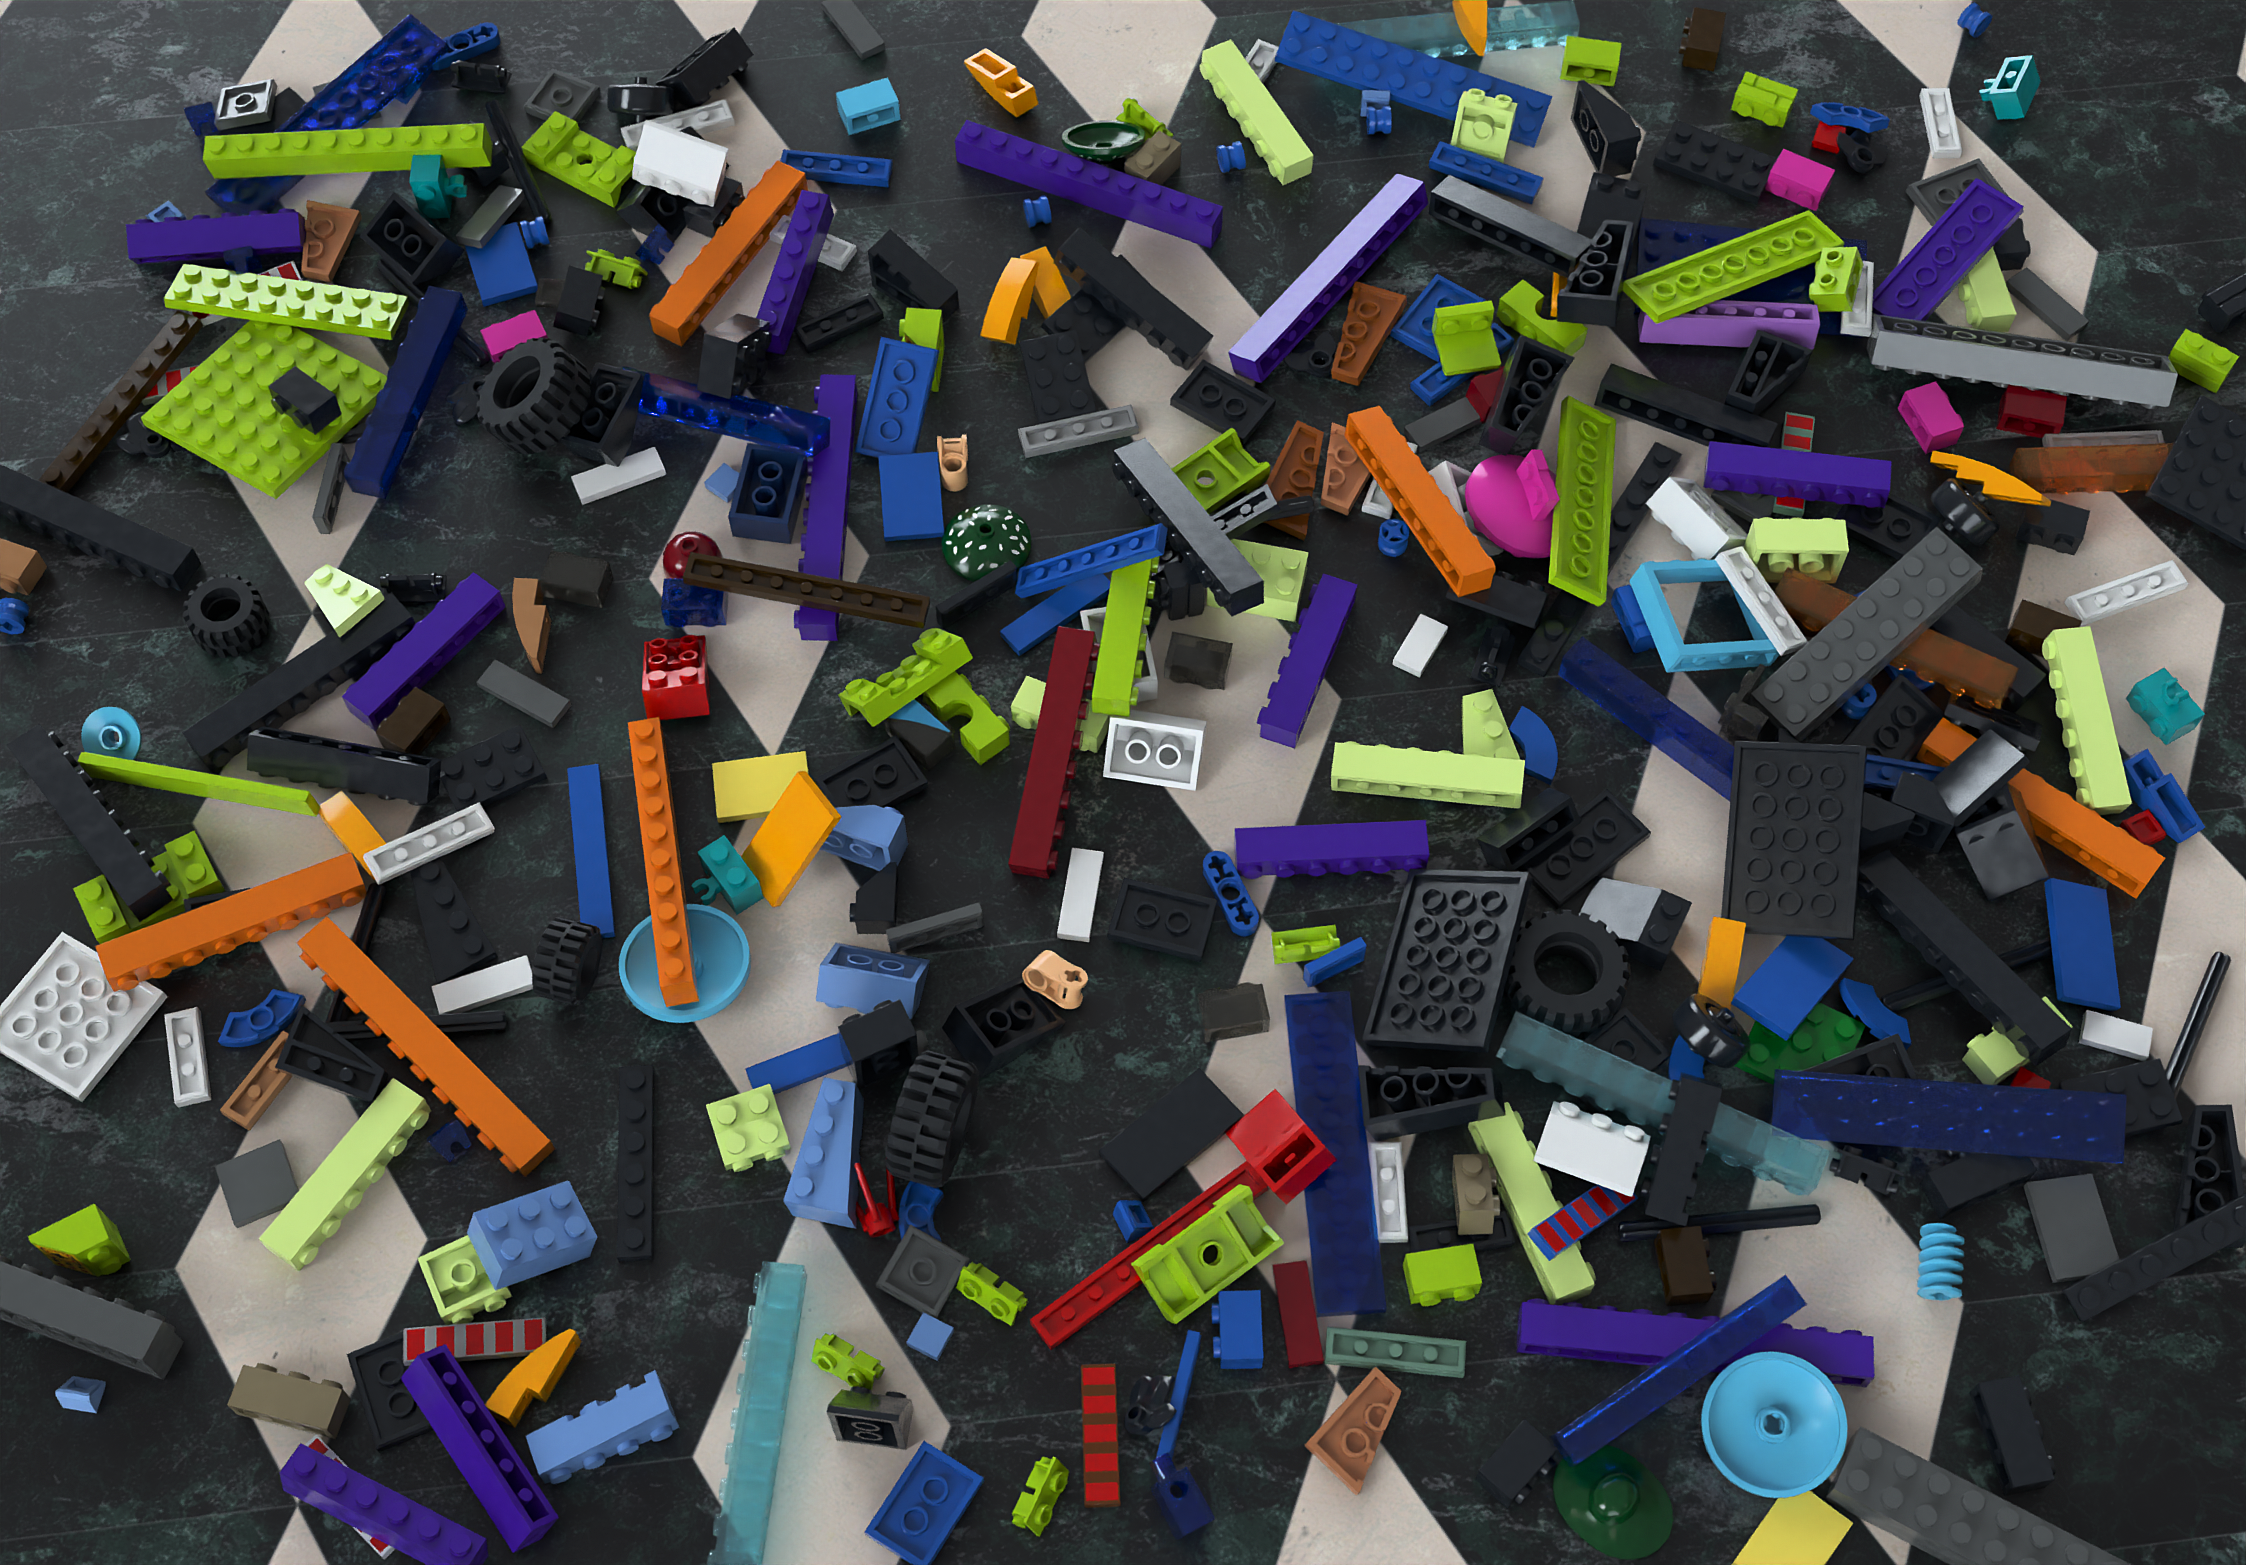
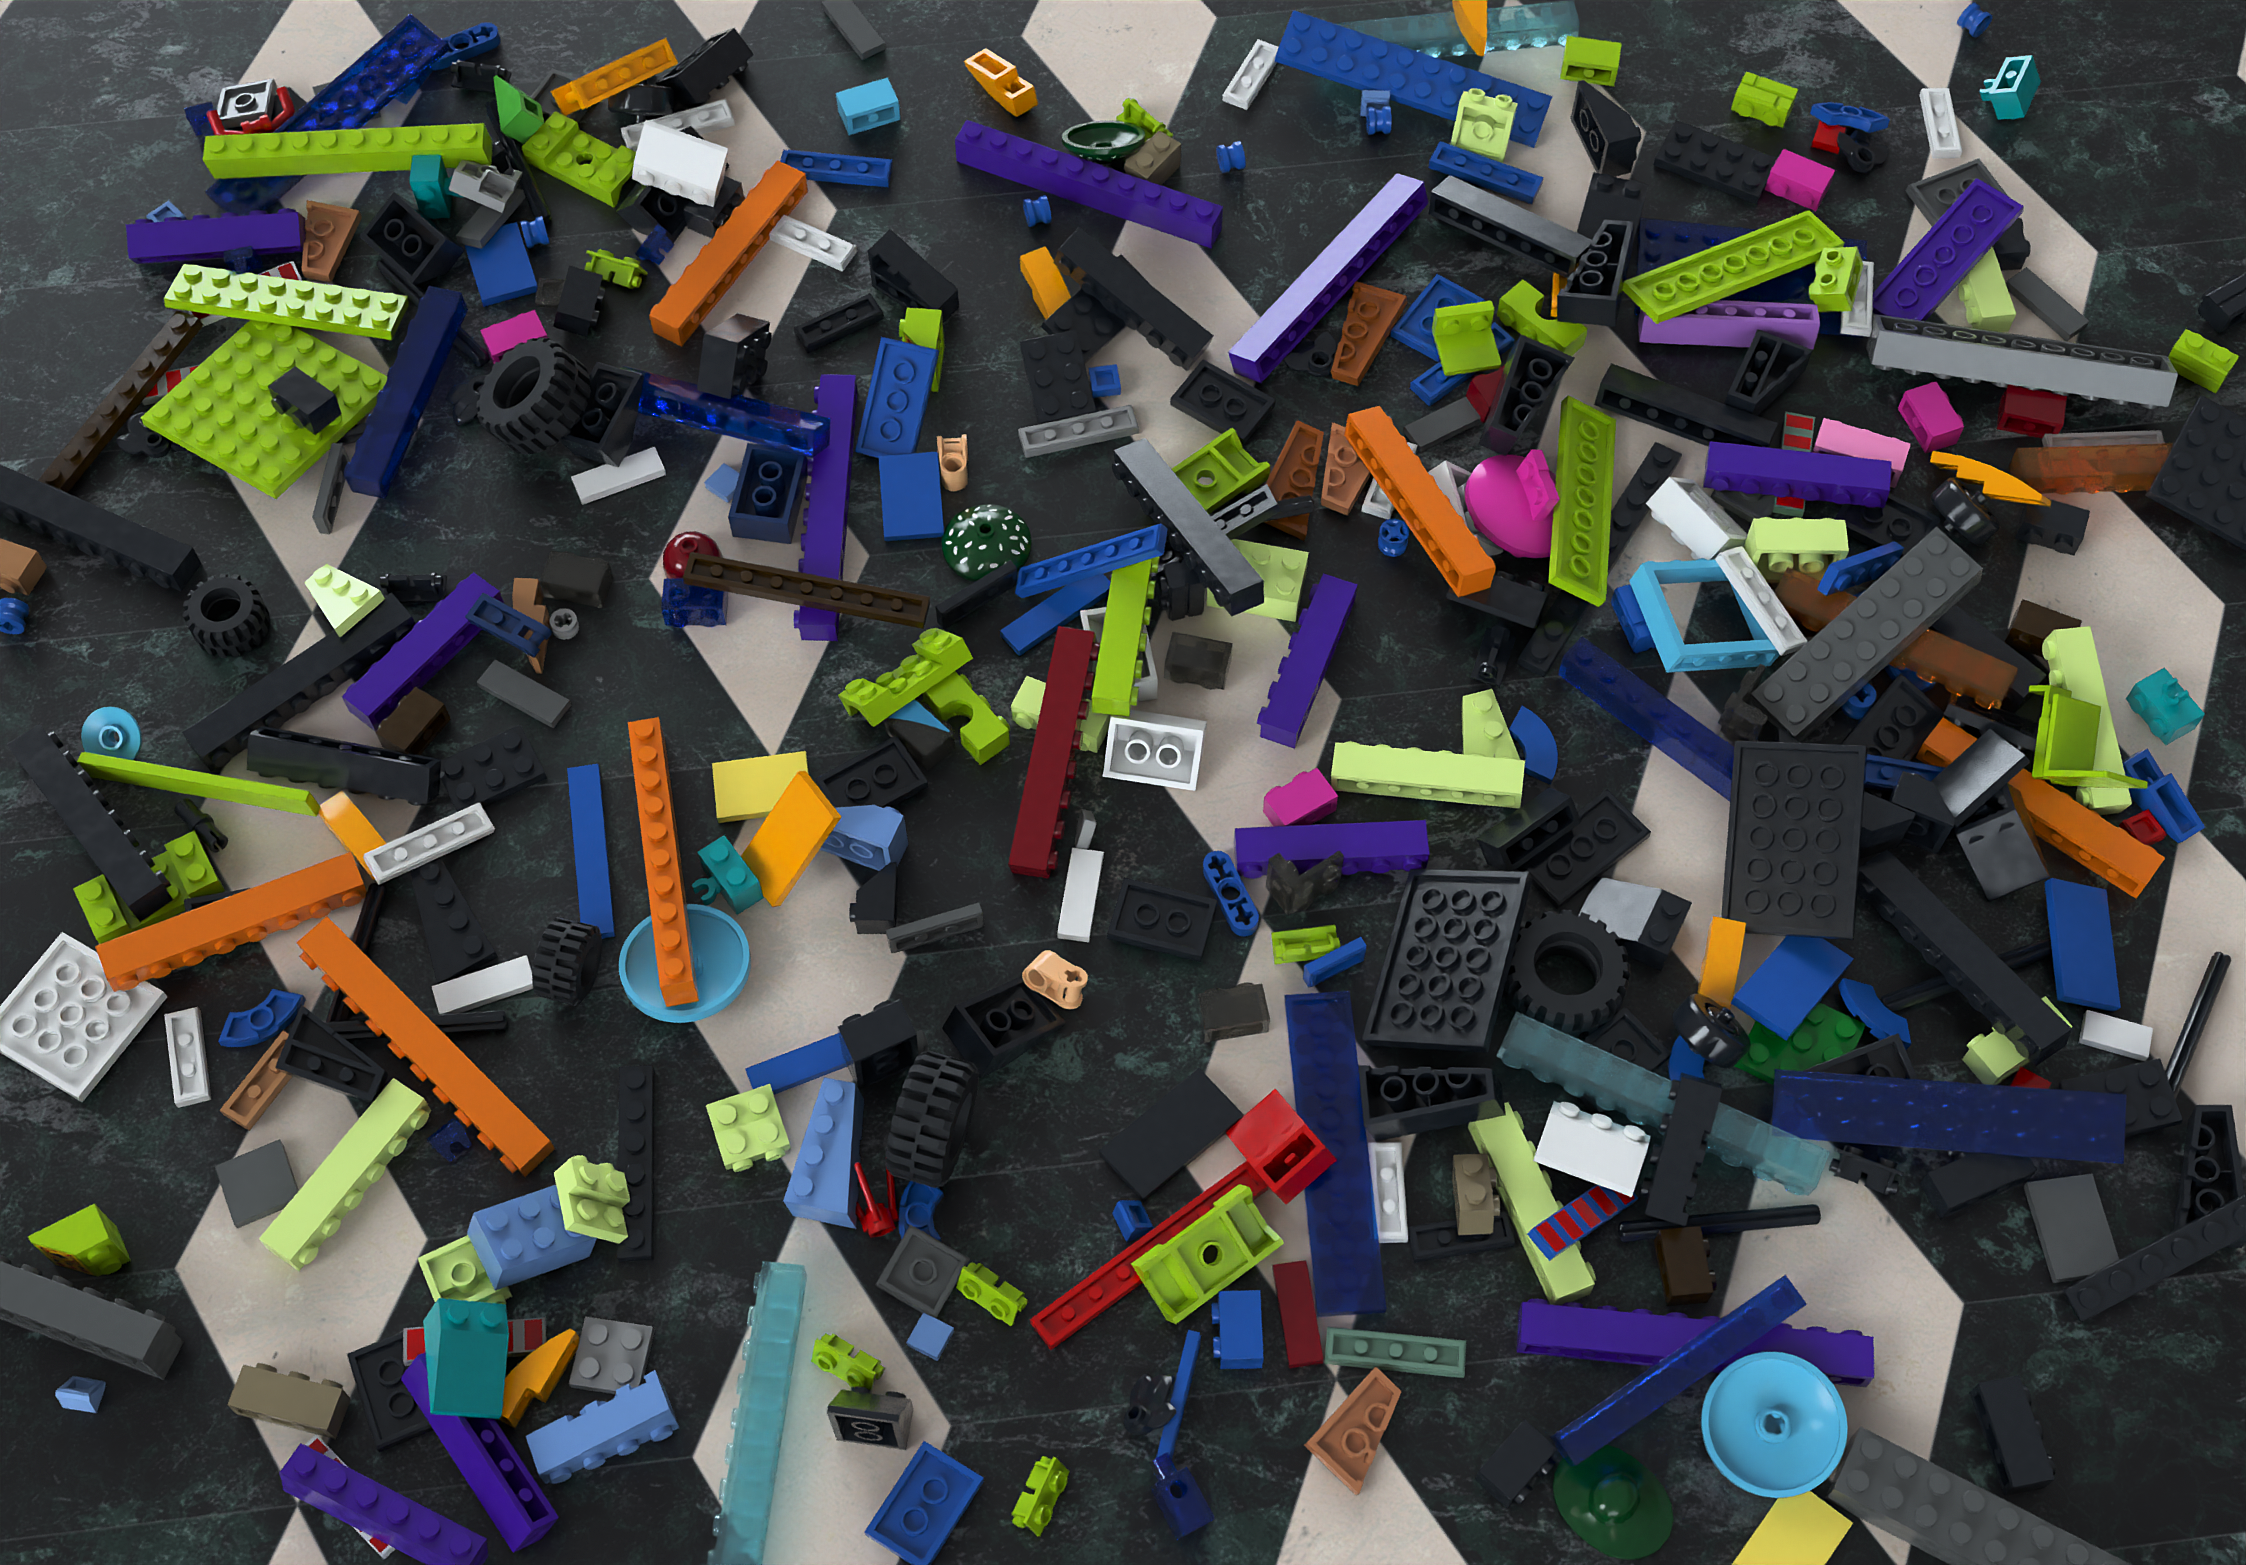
red slope [642,635,710,720] -> none
dark purple brick [756,190,834,355] -> none
medium blue slope [816,943,930,1019] -> none
light orange slope [980,257,1039,345] -> none
tile [1081,1363,1120,1508] -> none
yellowish green brick [1200,39,1314,185] -> none
white tile [1392,614,1448,678] -> none
lime brick [1403,1244,1482,1306] -> none
dark brown brick [1678,7,1726,72] -> none
medium azure piece [1916,1223,1965,1301] -> none
white tile [2064,560,2189,627] -> none
none -> black pin [174,798,228,853]
none -> red piece [206,87,295,136]
none -> teal slope [423,1298,509,1419]
none -> light grey slope [449,160,522,213]
none -> dark blue plate [465,593,553,658]
none -> bright green slope [493,75,544,144]
none -> light grey bush [549,608,579,640]
none -> light orange fence [551,38,678,116]
none -> yellowish green plate [554,1155,630,1244]
none -> light grey plate [569,1317,655,1395]
none -> light grey tile [1075,809,1097,850]
none -> blue plate [1088,364,1121,398]
none -> dark pink brick [1263,768,1338,827]
none -> clear smoke bracket [1265,851,1344,916]
none -> bright pink brick [1812,418,1910,488]
none -> blue plate [1817,542,1904,596]
none -> lime piece [2029,685,2148,789]

